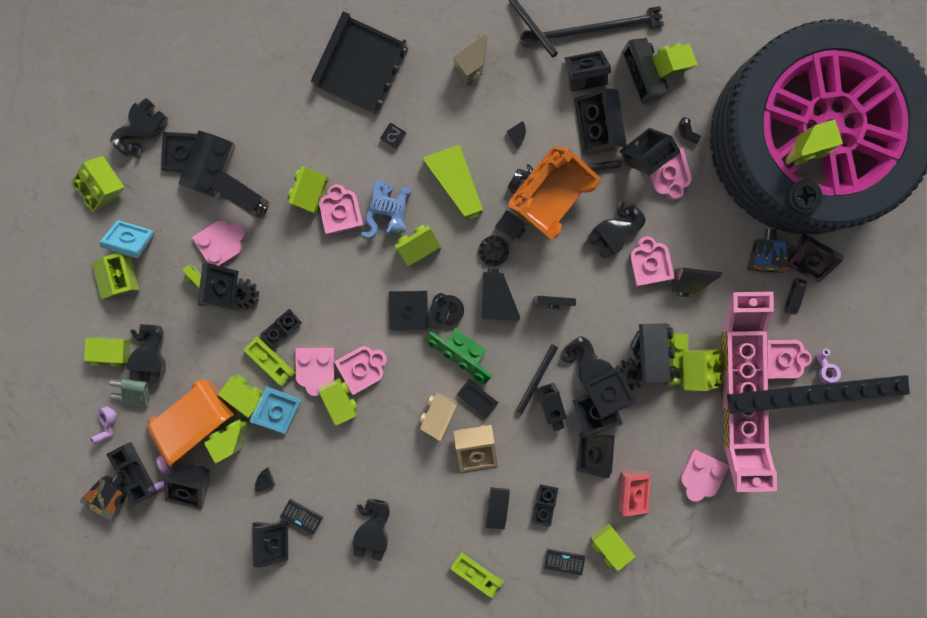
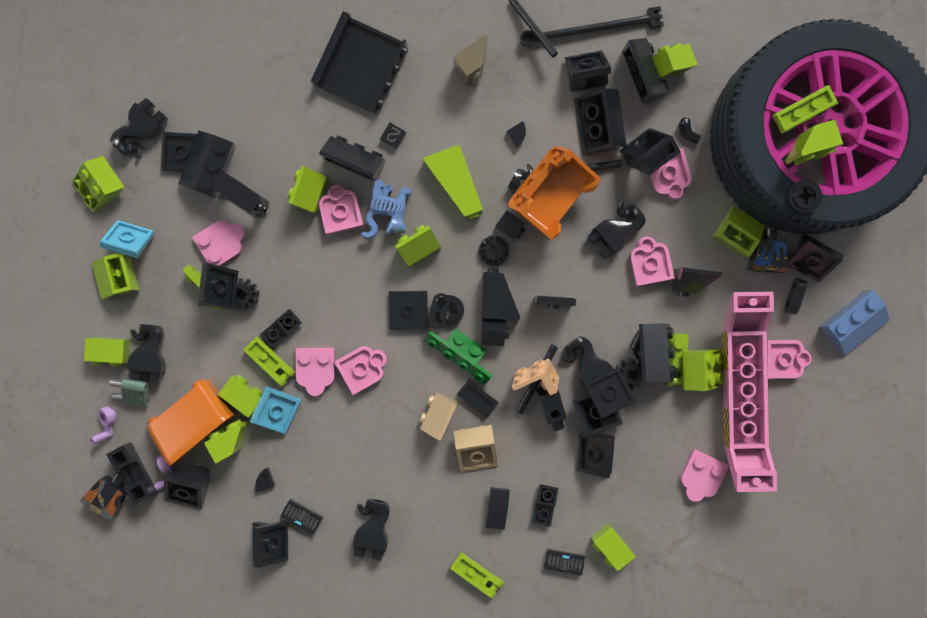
lime brick [319,378,358,426] -> none
coral slope [618,472,651,516] -> none
black plate [727,375,910,414] -> none
lavender plate [816,349,841,383] -> none
none -> black slope [319,135,385,182]
none -> black brick [481,318,509,346]
none -> light nougat bracket [511,359,559,395]
none -> lime slope [712,205,765,258]
none -> lime tile [772,85,838,134]
none -> medium blue slope [820,290,889,356]

